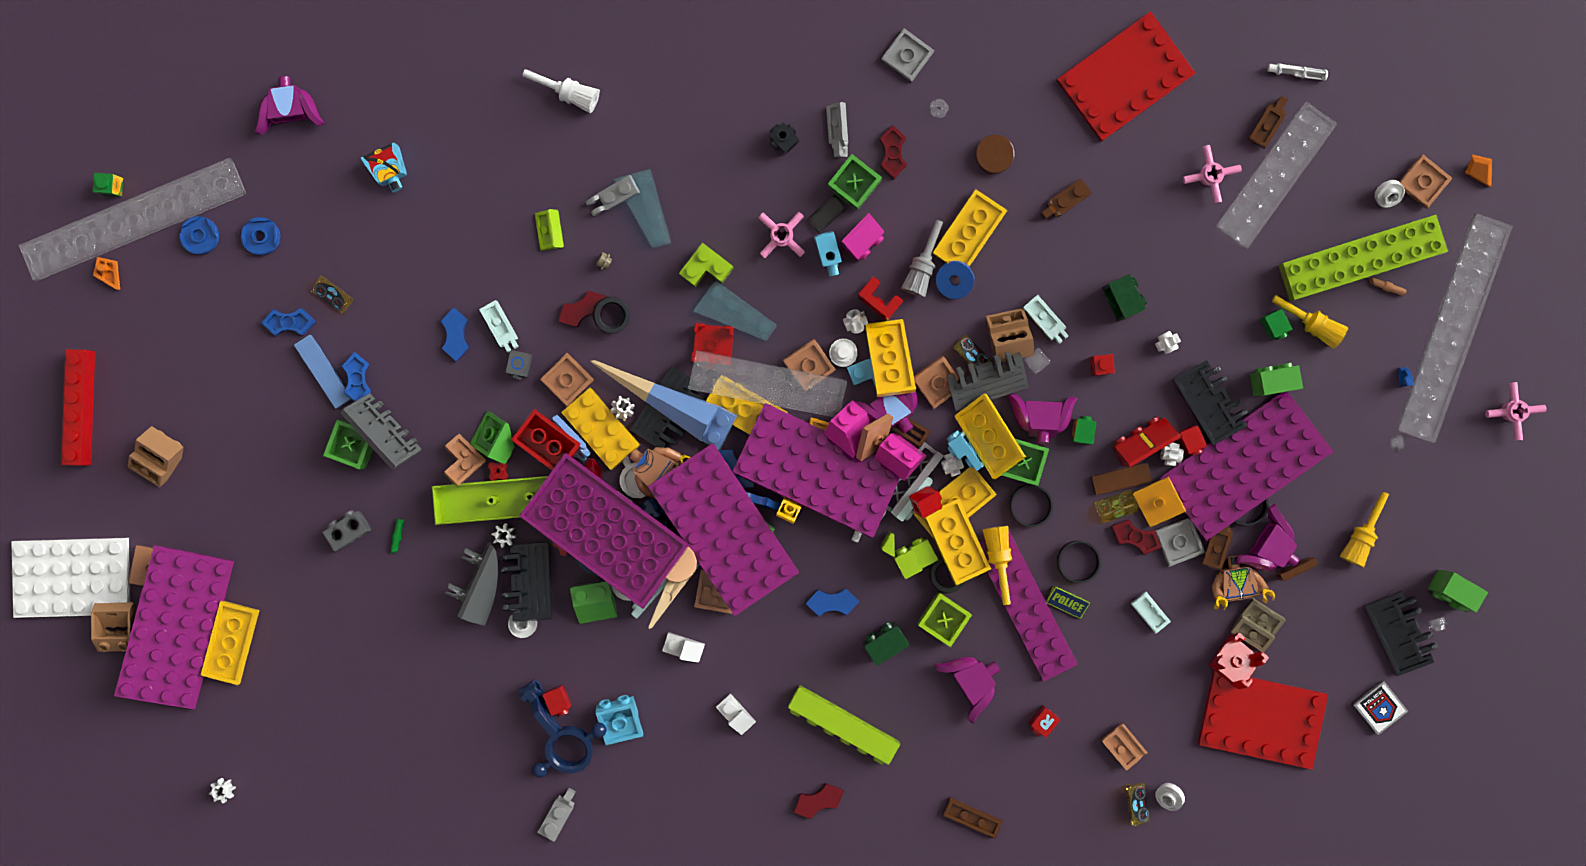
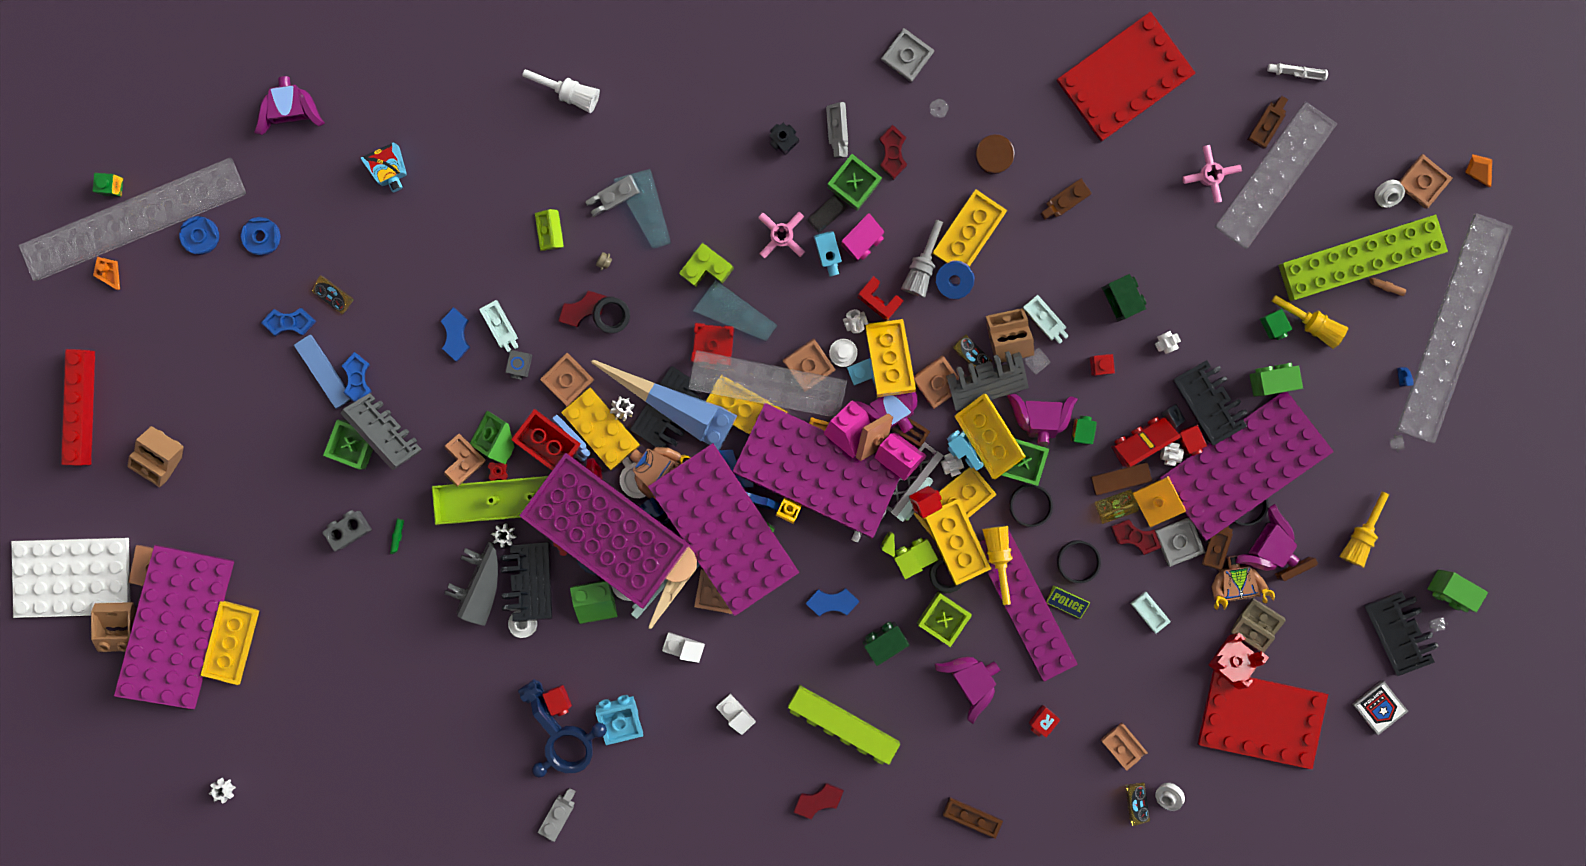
bright pink bar [1485,382,1547,440] -> none
none -> black plate [1162,404,1186,428]

